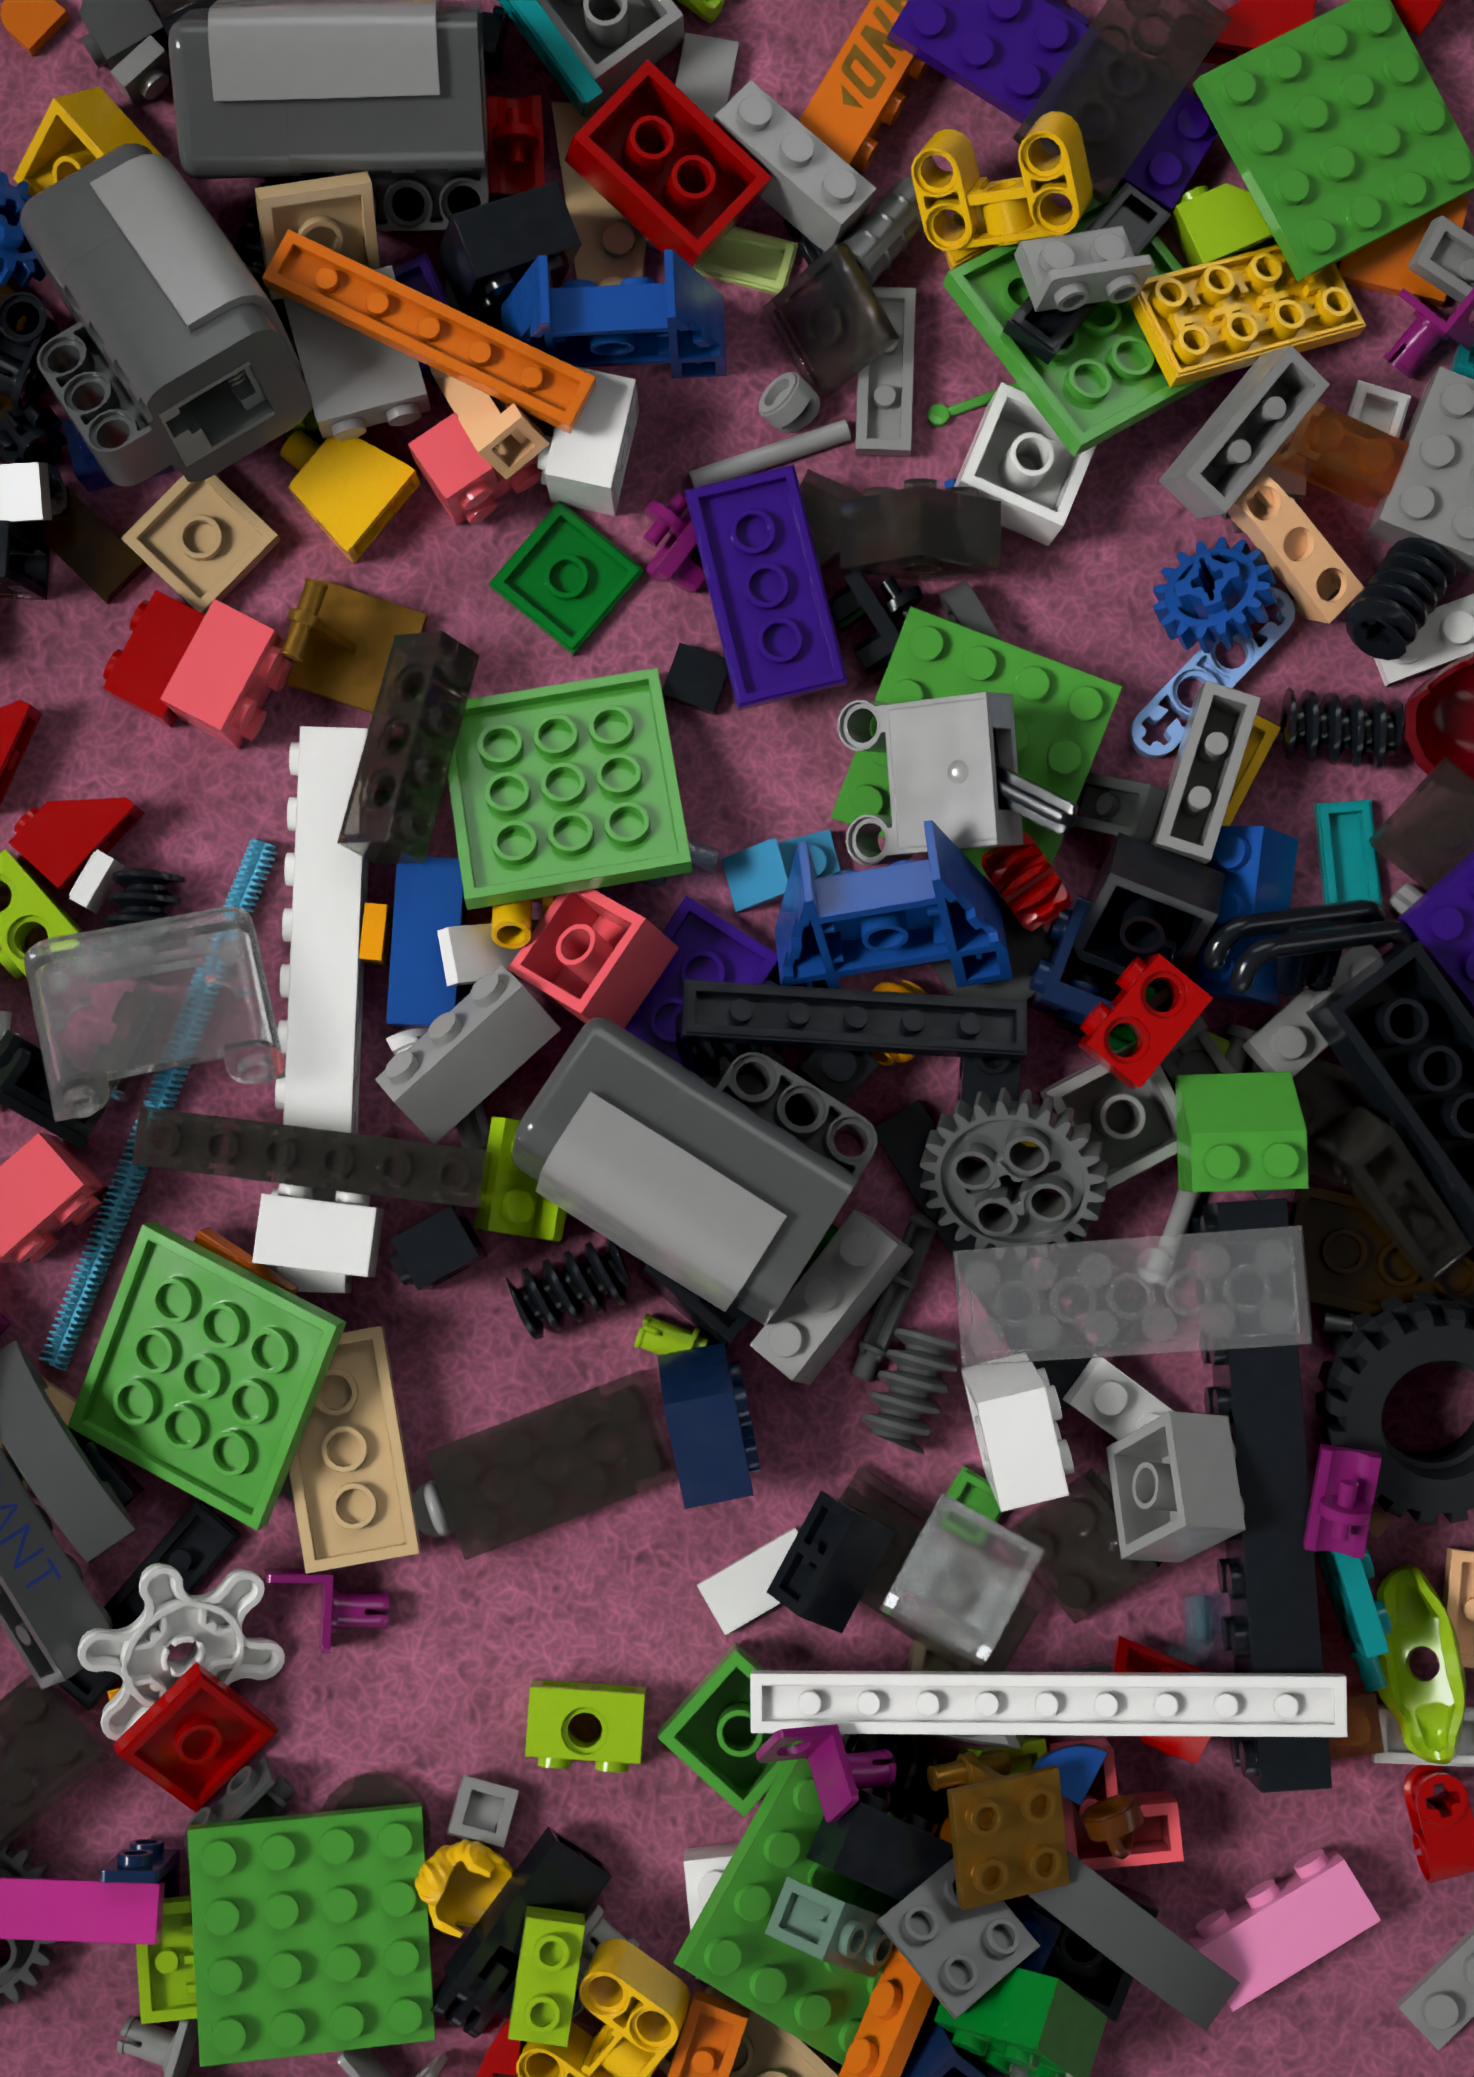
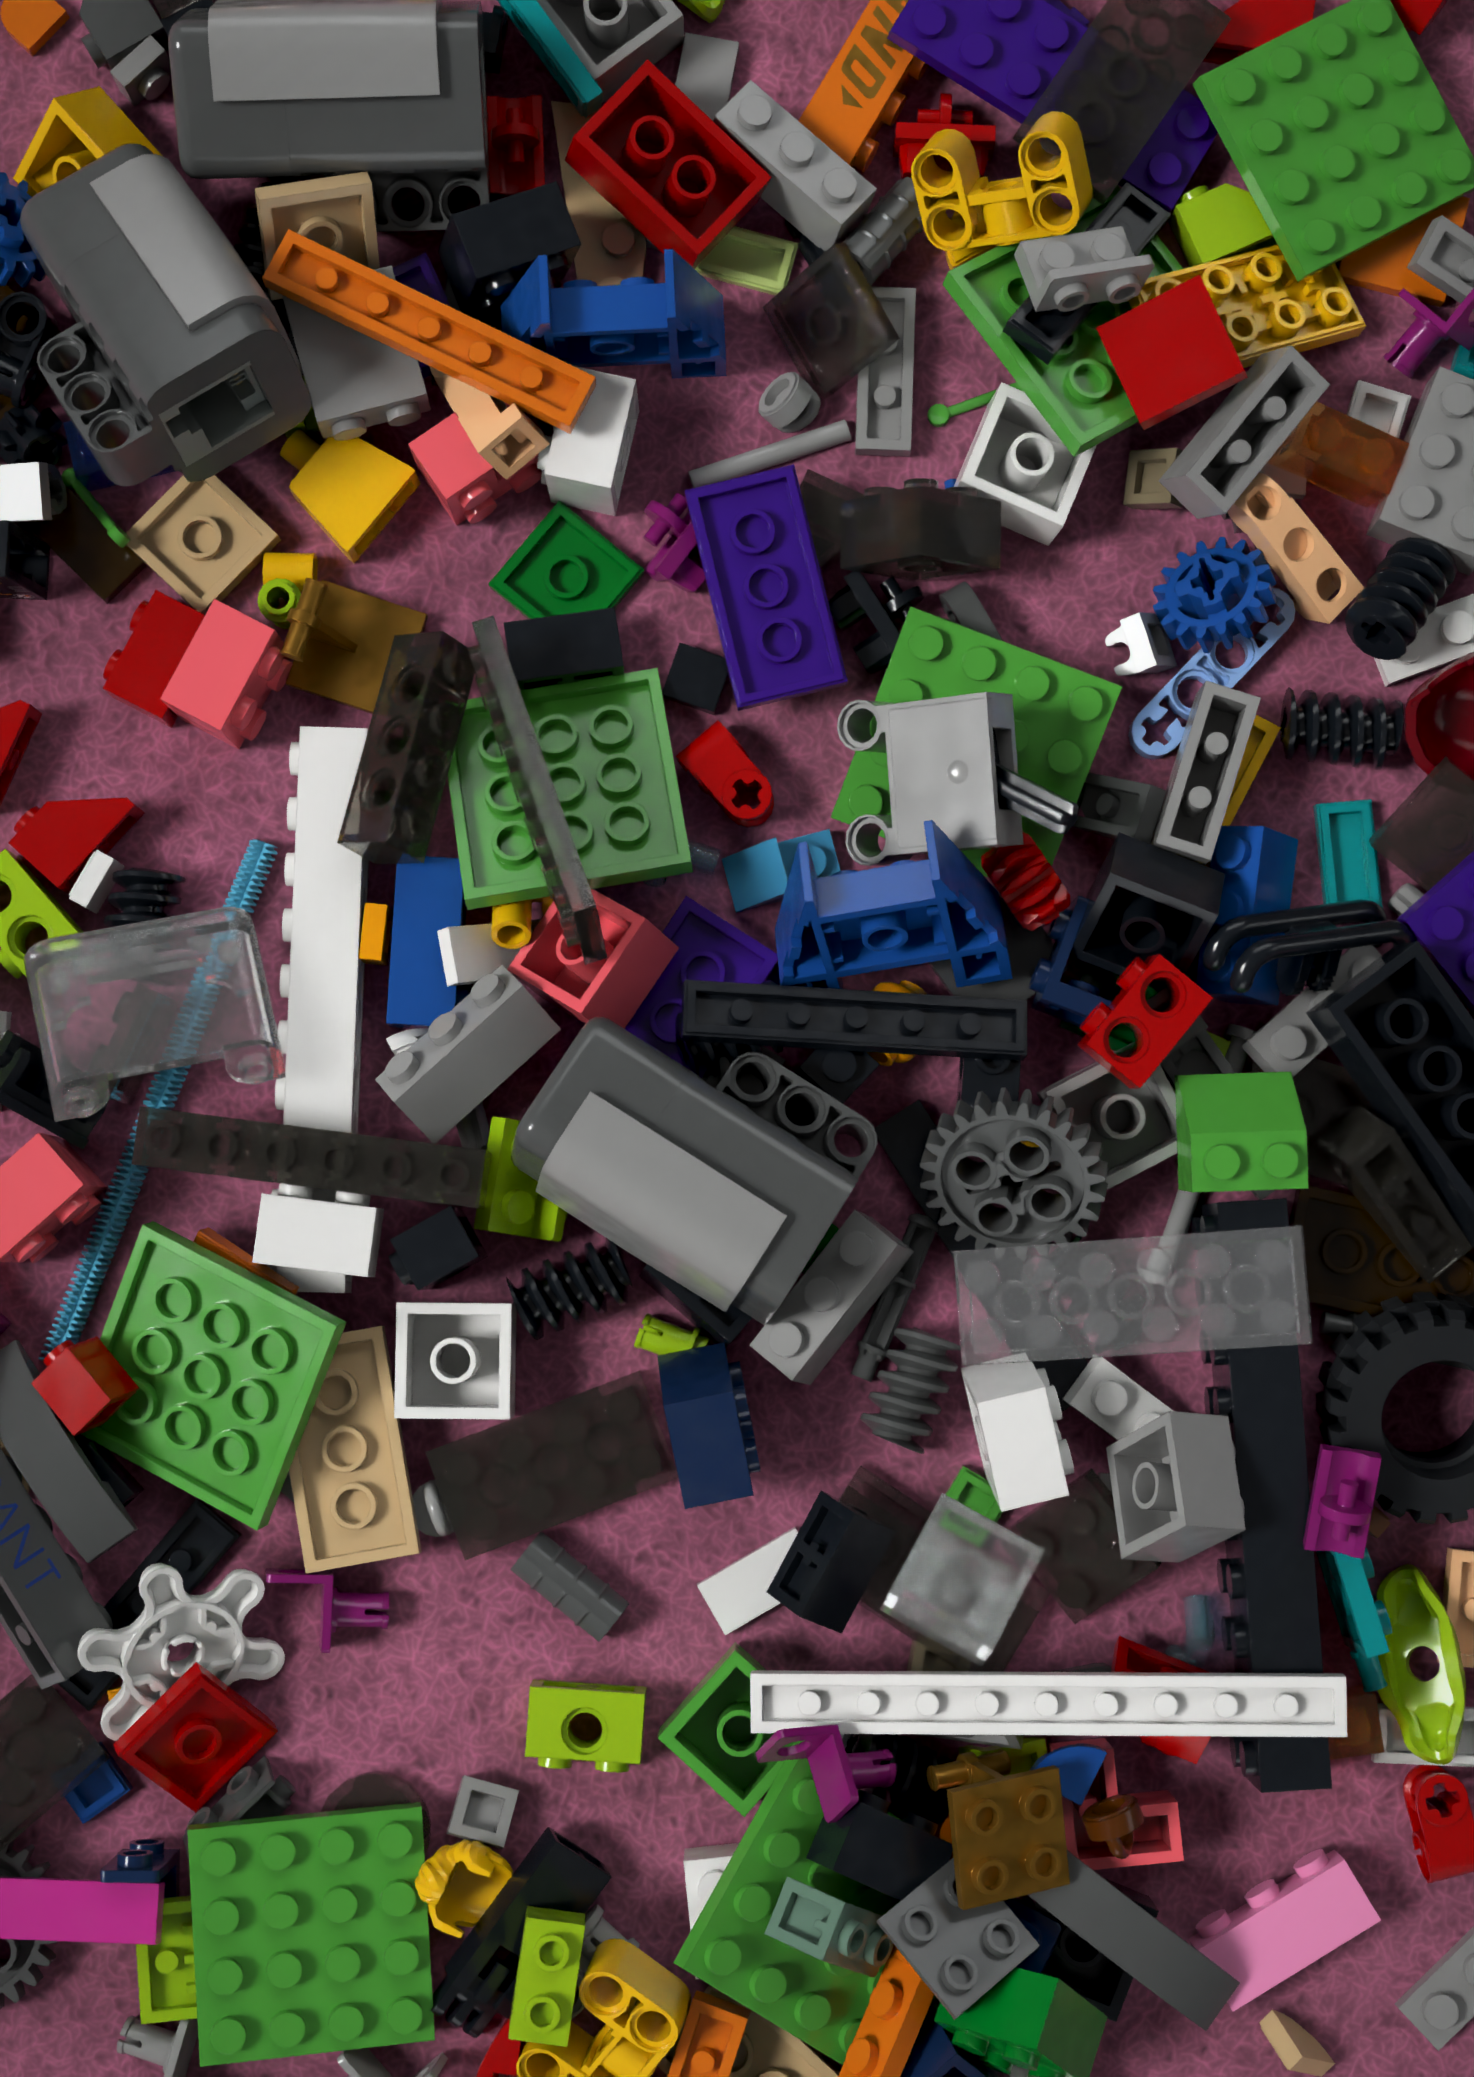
none -> red brick [31,1336,139,1436]
none -> blue tile [51,1741,133,1824]
none -> bright green hinge [61,468,131,548]
none -> lime pin [257,578,301,629]
none -> yellow hinge [262,552,318,592]
none -> white brick [394,1302,517,1420]
none -> clear smoke plate [467,616,607,965]
none -> black hinge [504,607,624,692]
none -> dark grey axle [510,1531,629,1642]
none -> red piece [675,720,774,828]
none -> red hips [893,93,996,179]
none -> red tile [1096,274,1248,430]
none -> tile [1105,612,1177,676]
none -> dark tan plate [1123,448,1183,510]
none -> tan tile [1259,2010,1335,2077]

